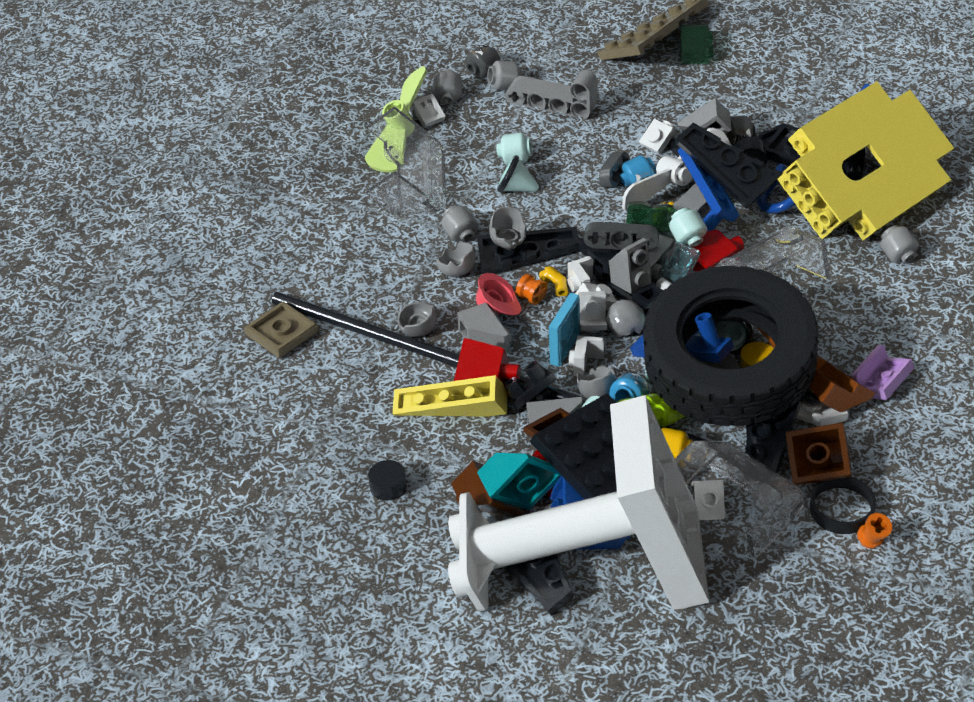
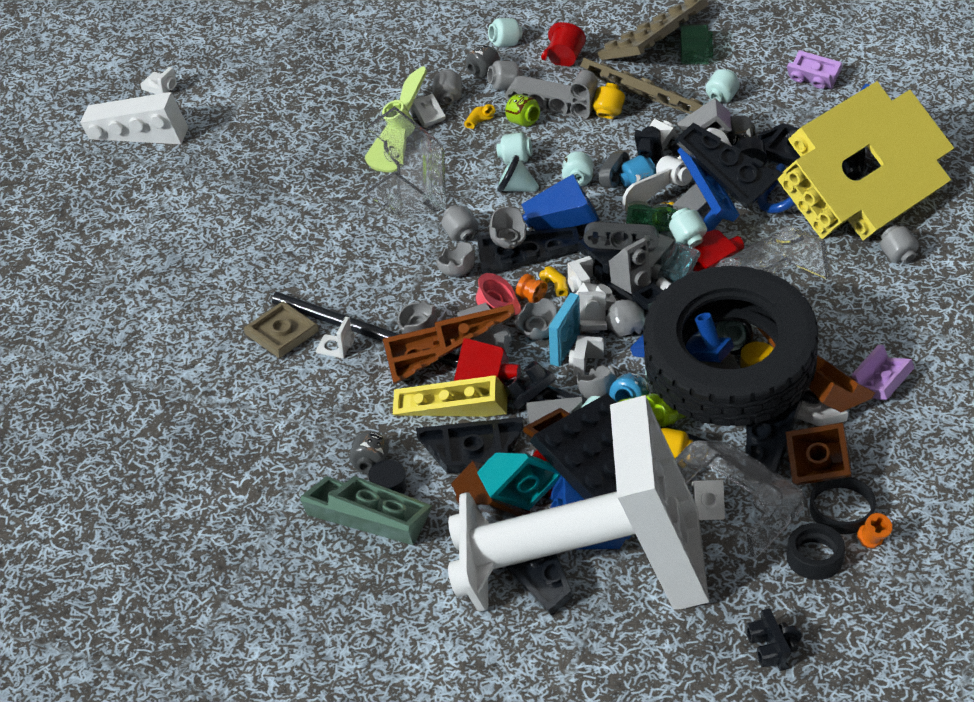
none -> white wedge [80,92,189,144]
none -> white bracket [141,67,177,94]
none -> sand green slope [300,476,432,545]
none -> white bracket [316,317,355,358]
none -> dark grey head [349,431,389,473]
none -> dark orange wedge [383,304,515,384]
none -> black wing [416,417,524,474]
none -> yellow arm [464,104,496,129]
none -> light aqua head [488,18,523,47]
none -> lime head [505,94,540,127]
none -> light grey hair [514,298,557,340]
none -> blue slope [521,174,600,230]
none -> red hat [541,22,586,67]
none -> light aqua head [562,151,594,187]
none -> dark tan wing [580,58,703,114]
none -> yellow head [592,83,625,119]
none -> black hips [634,126,663,167]
none -> light aqua head [705,69,740,103]
none -> black hips [746,608,802,671]
none -> lavender bracket [787,50,842,89]
none -> black tyre [787,523,845,580]

